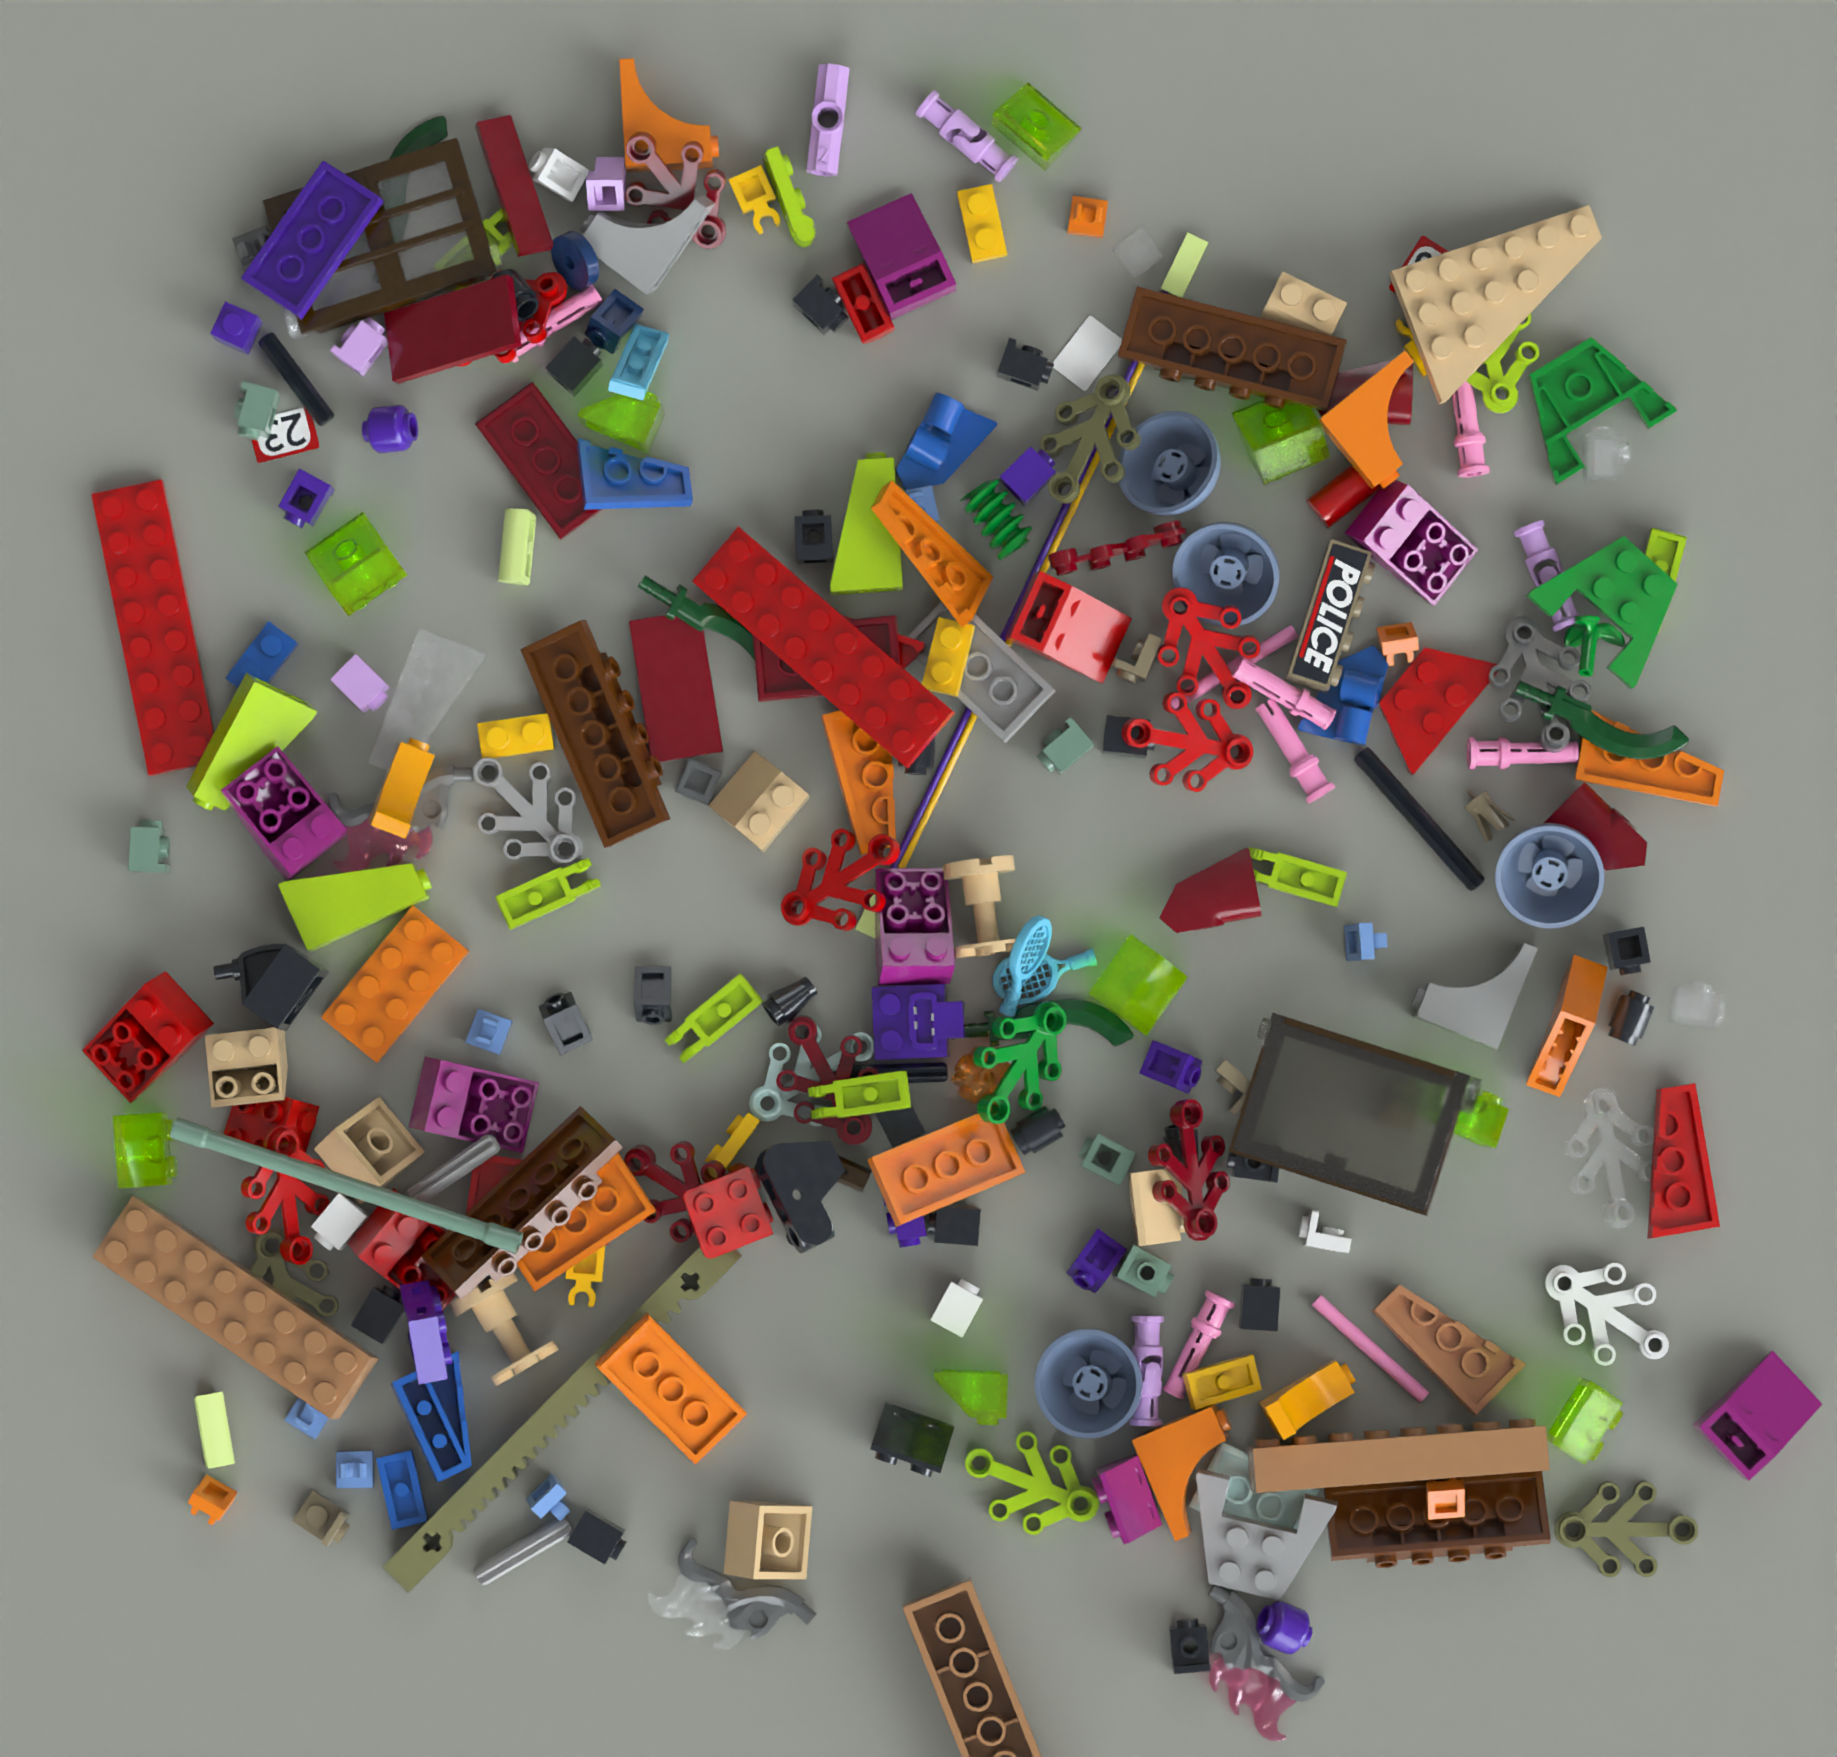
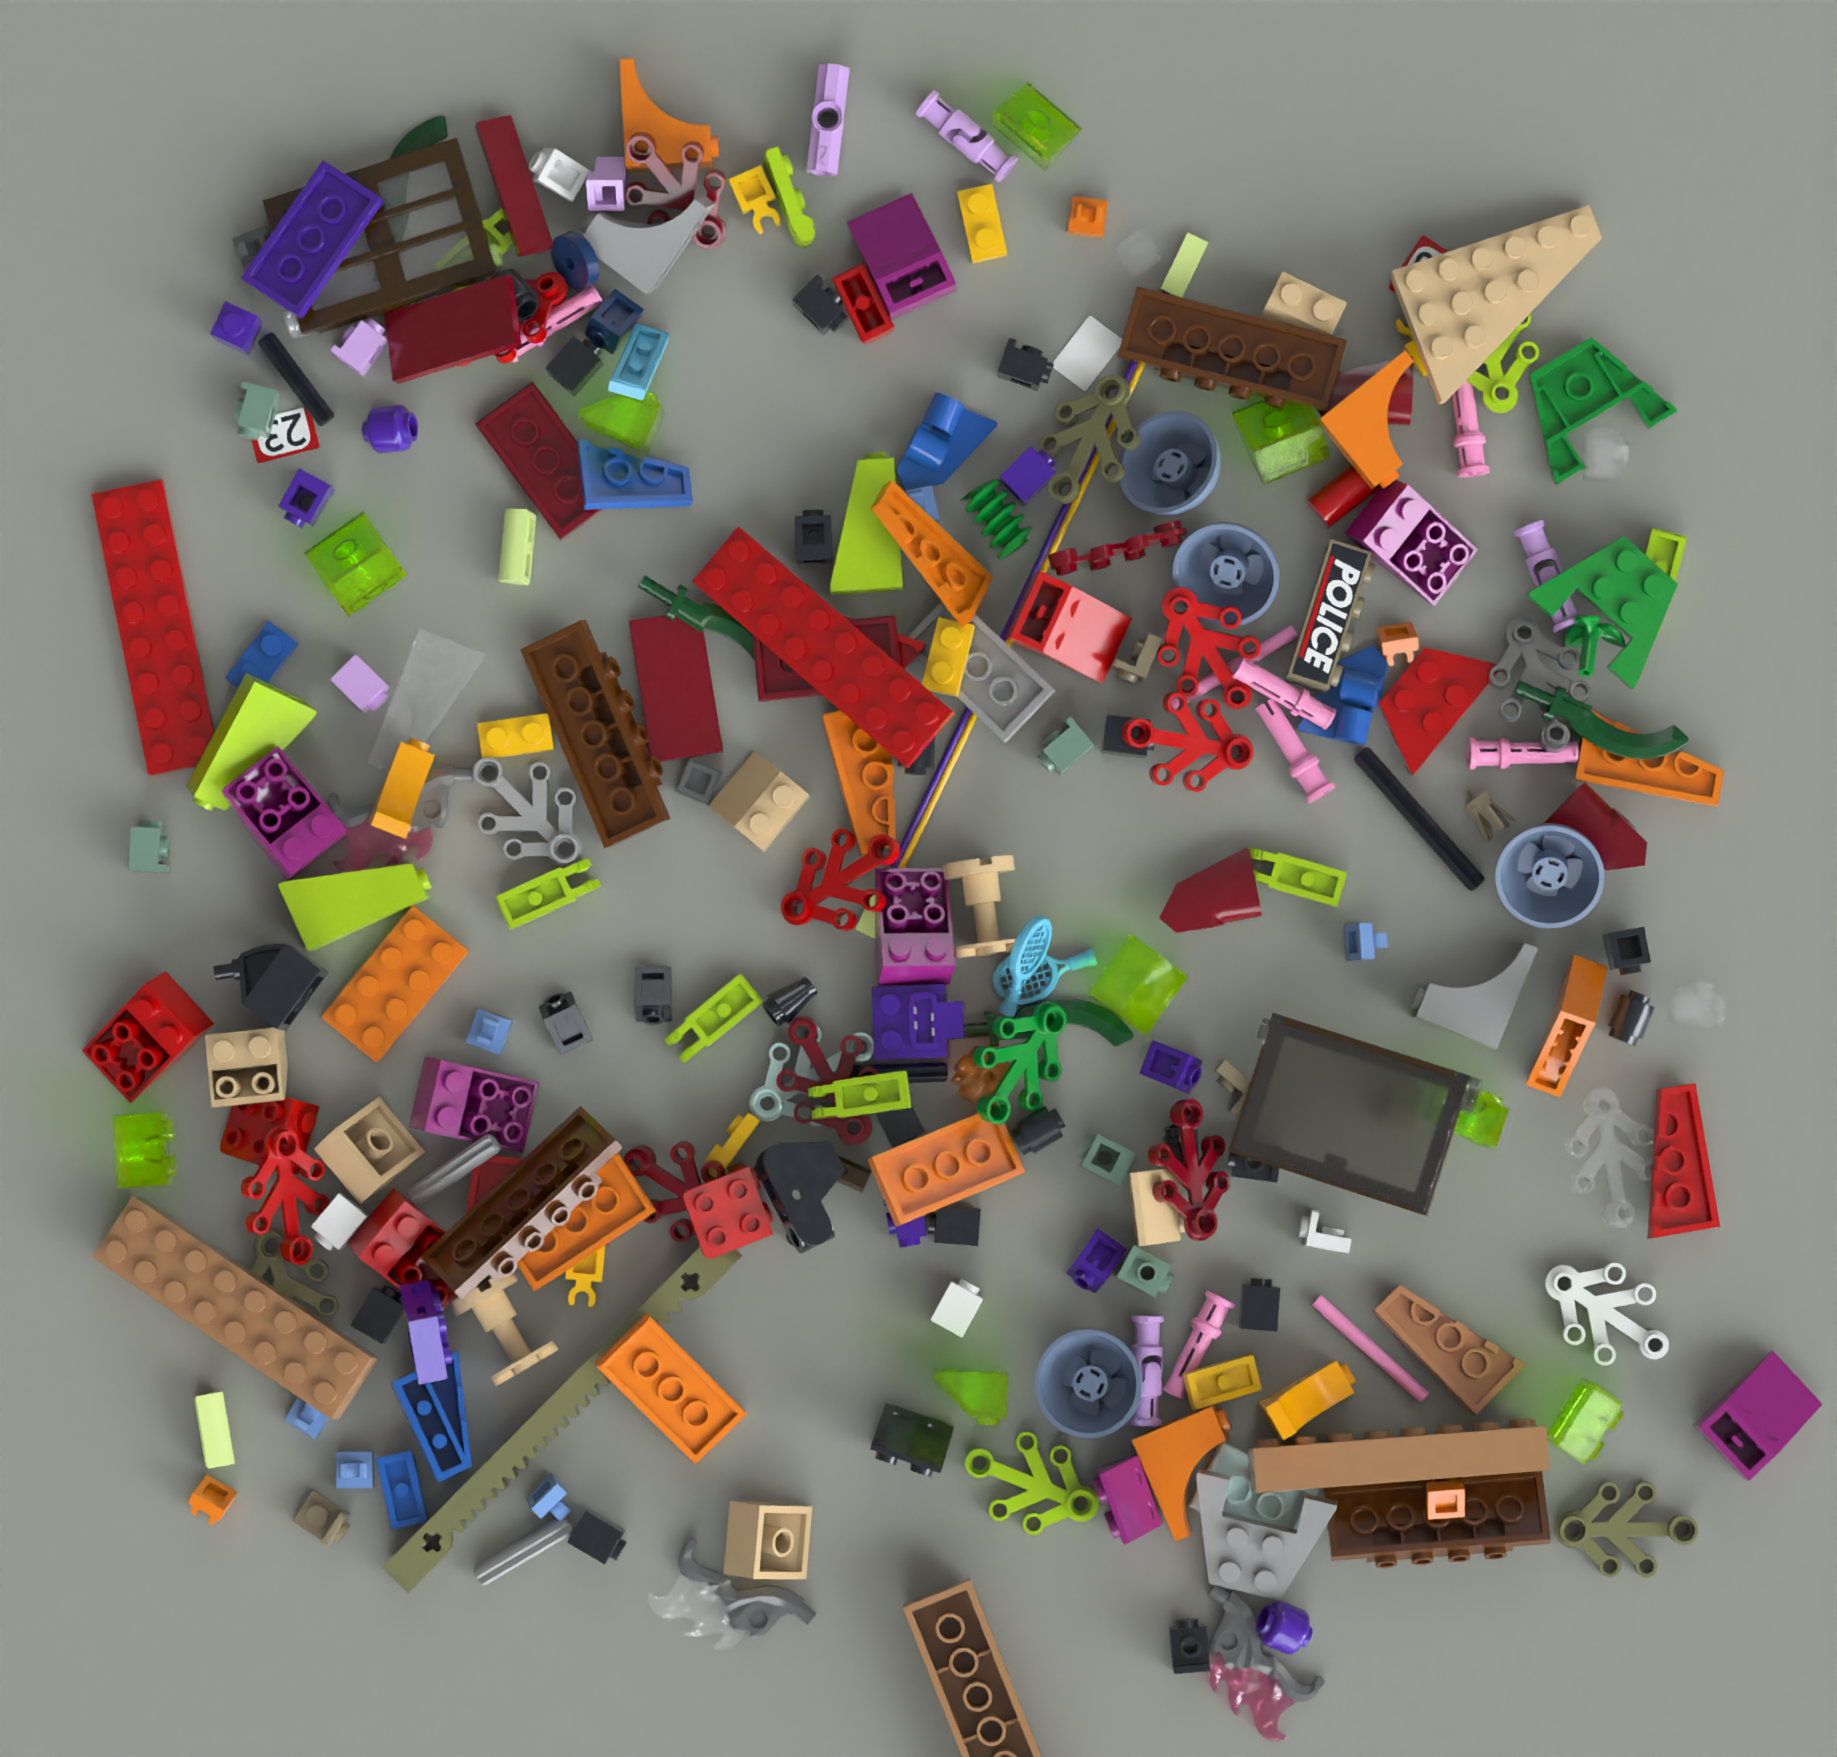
sand green piece [171,1117,523,1254] -> none

